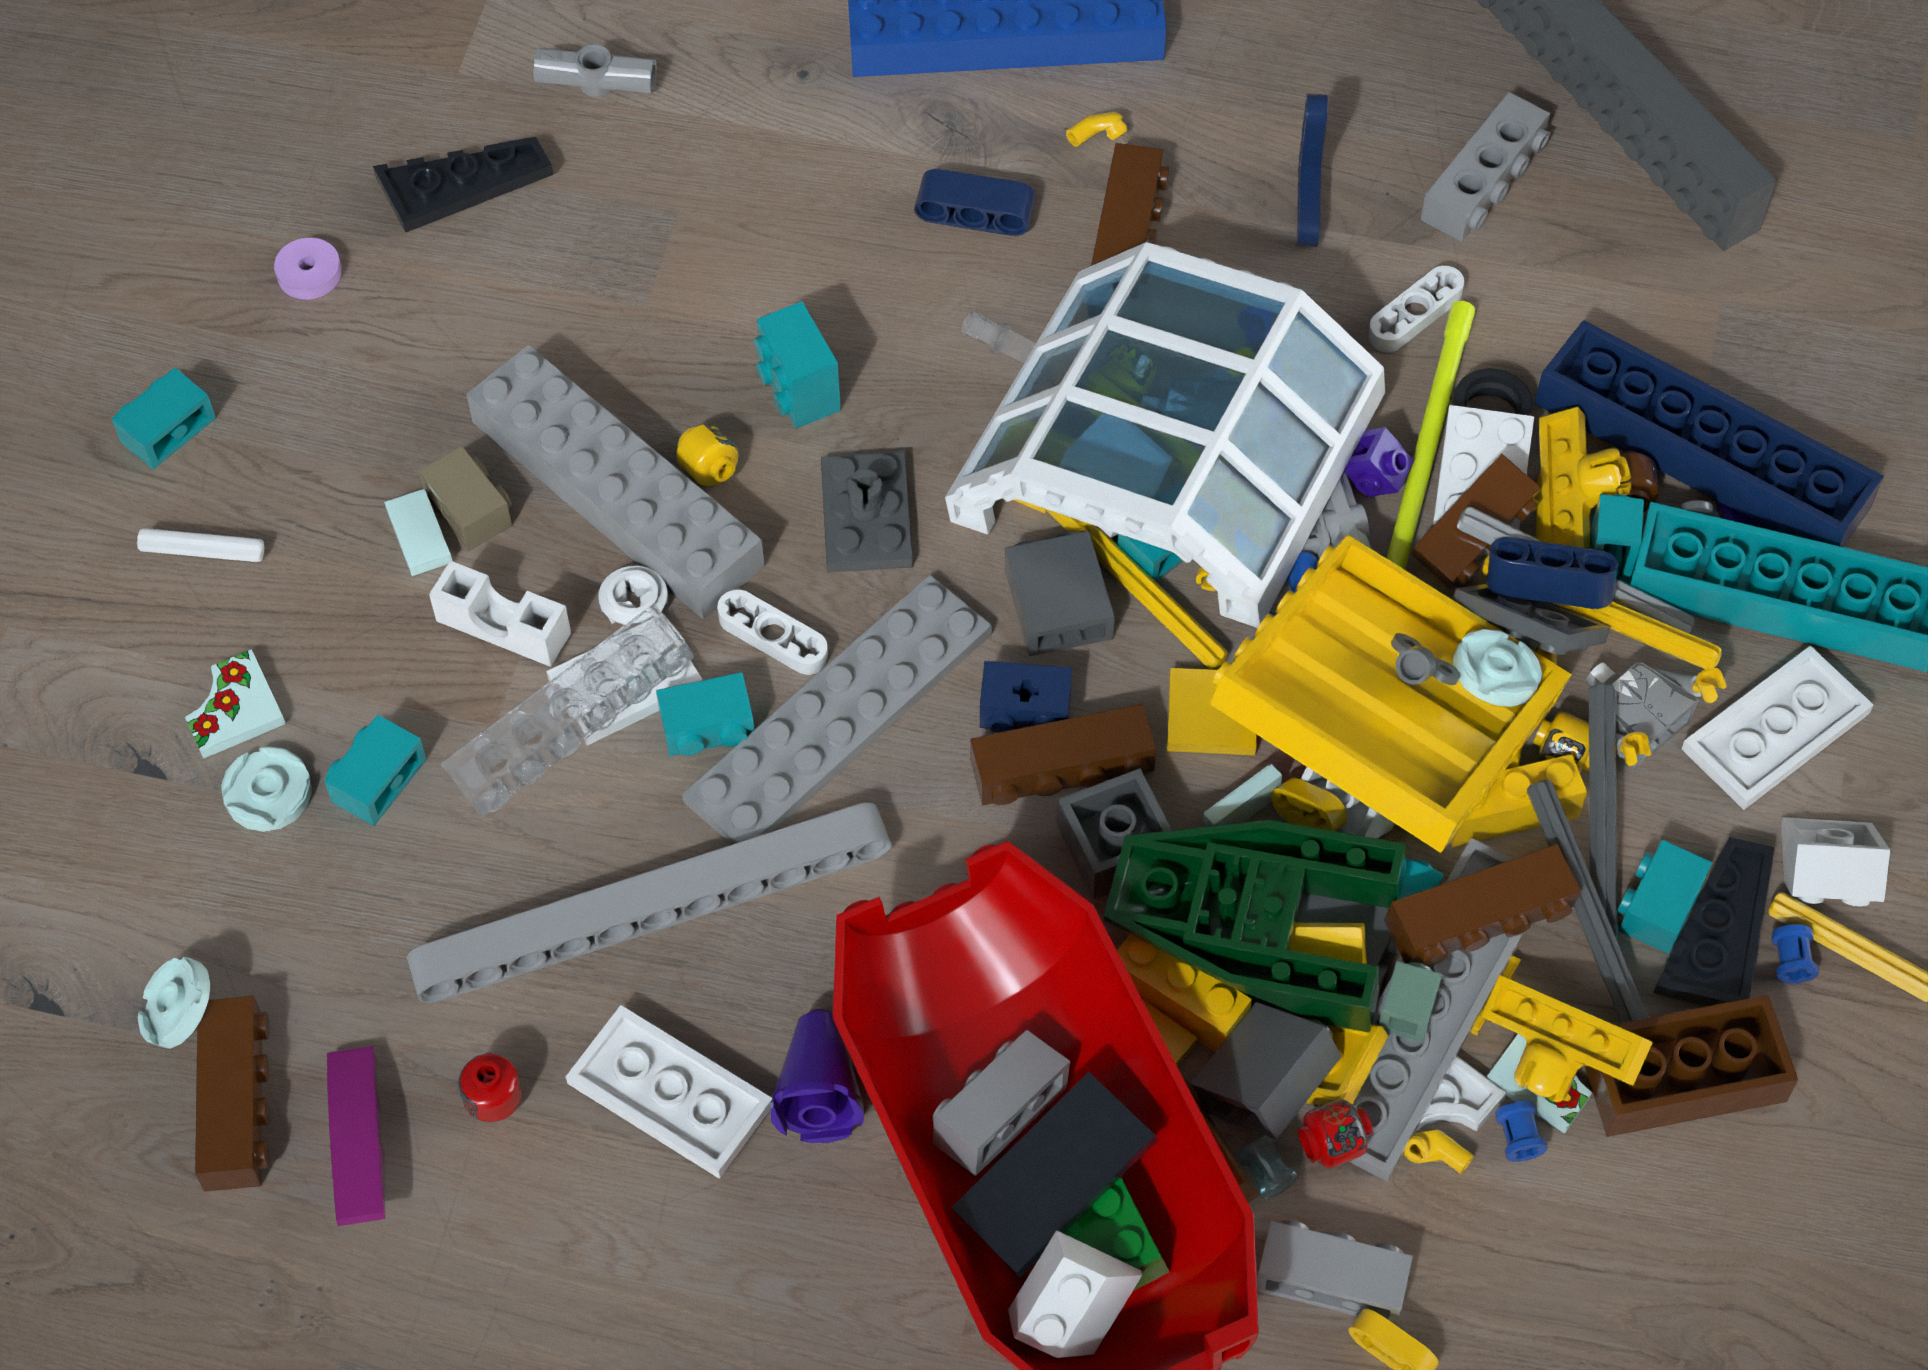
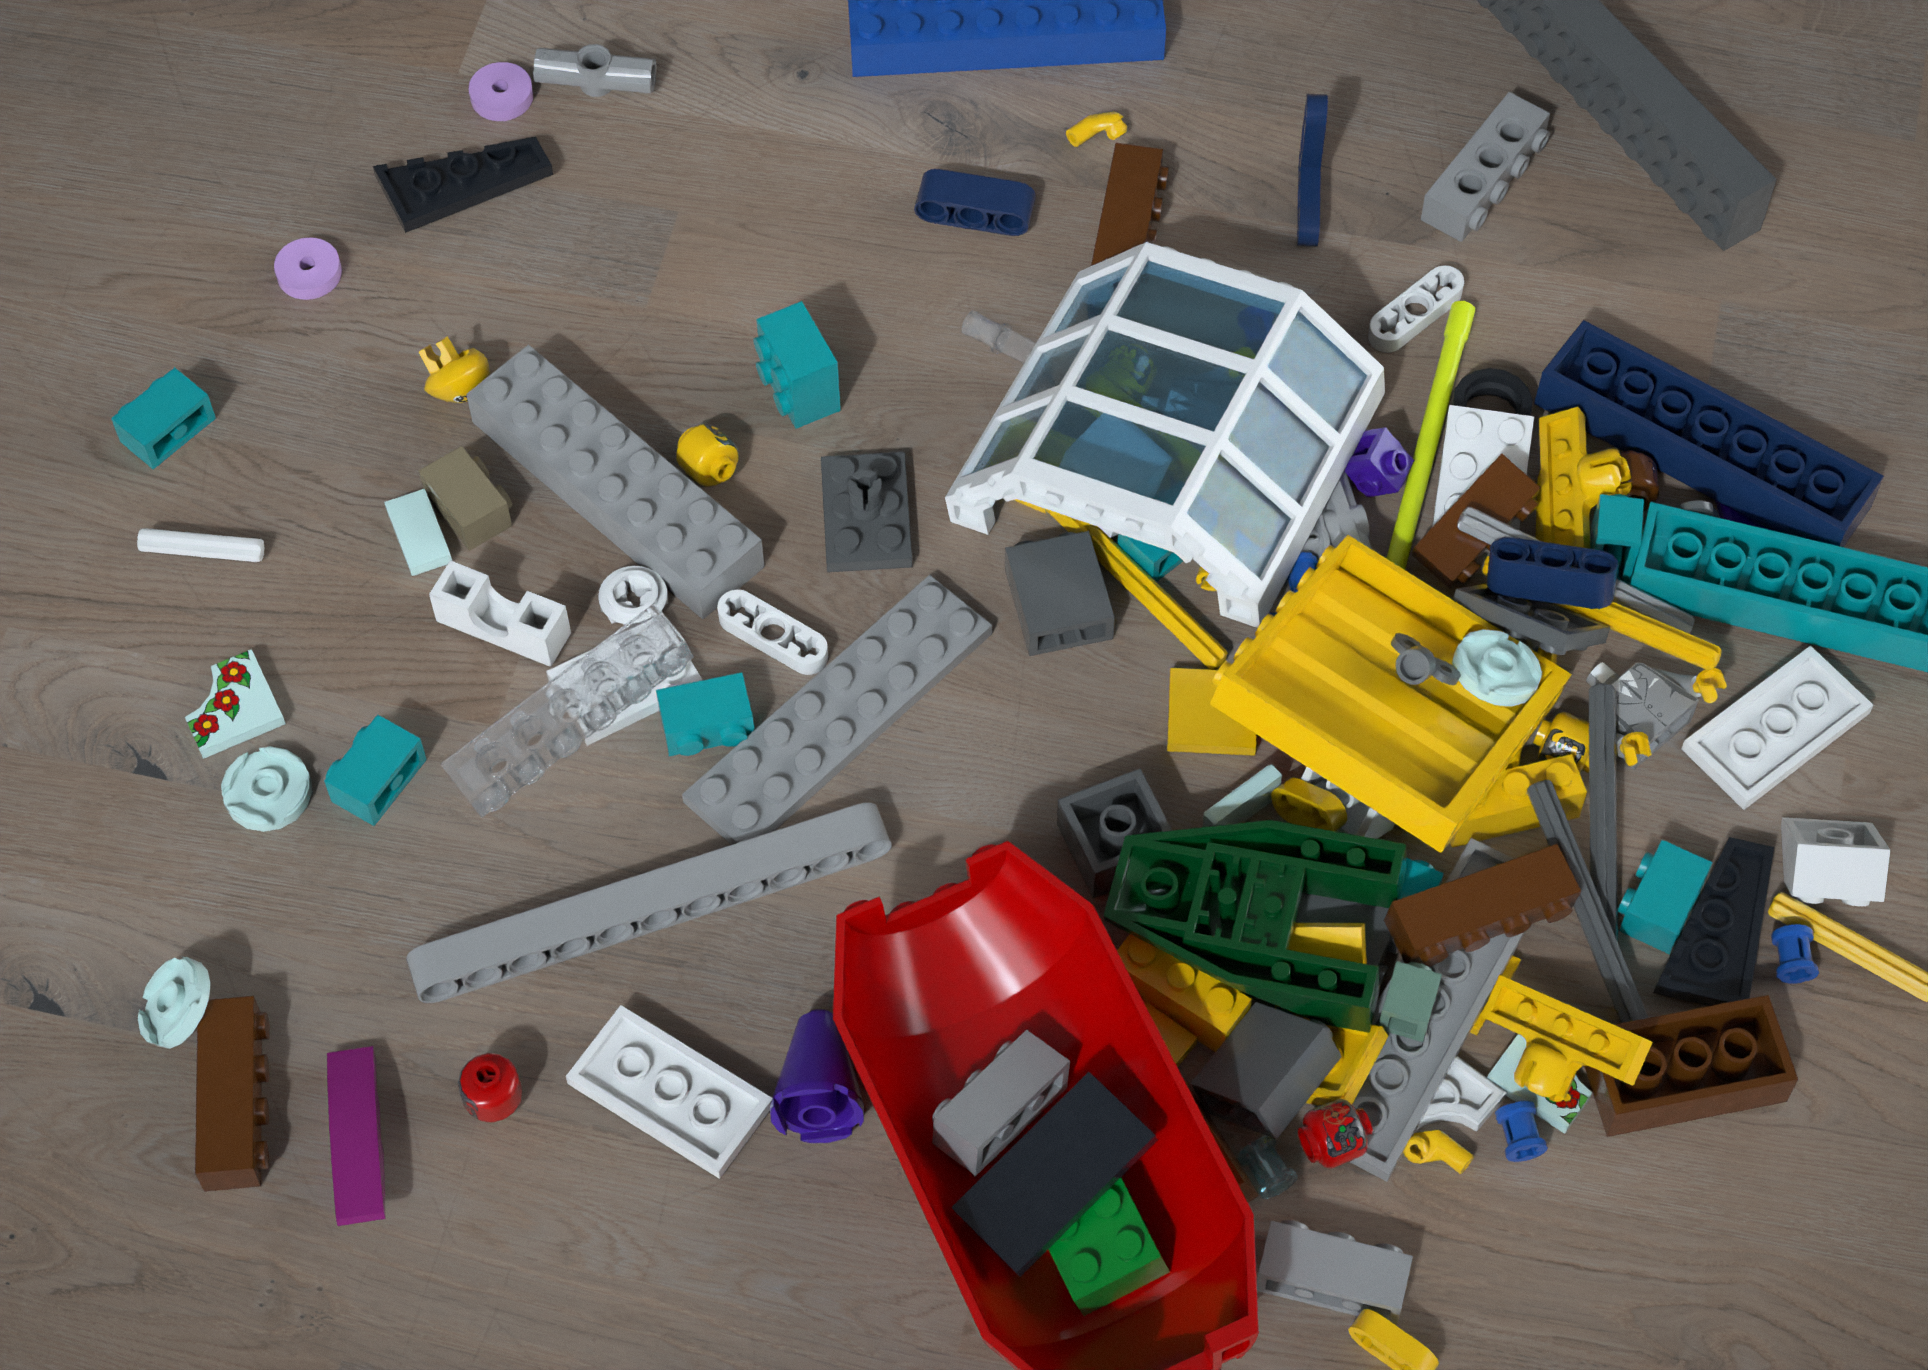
reddish brown brick [970,704,1156,806] -> none
dark blue brick [979,661,1072,733] -> none
white slope [1008,1230,1142,1358] -> none
none -> yellow piece [419,336,490,403]
none -> lavender piece [469,62,533,121]

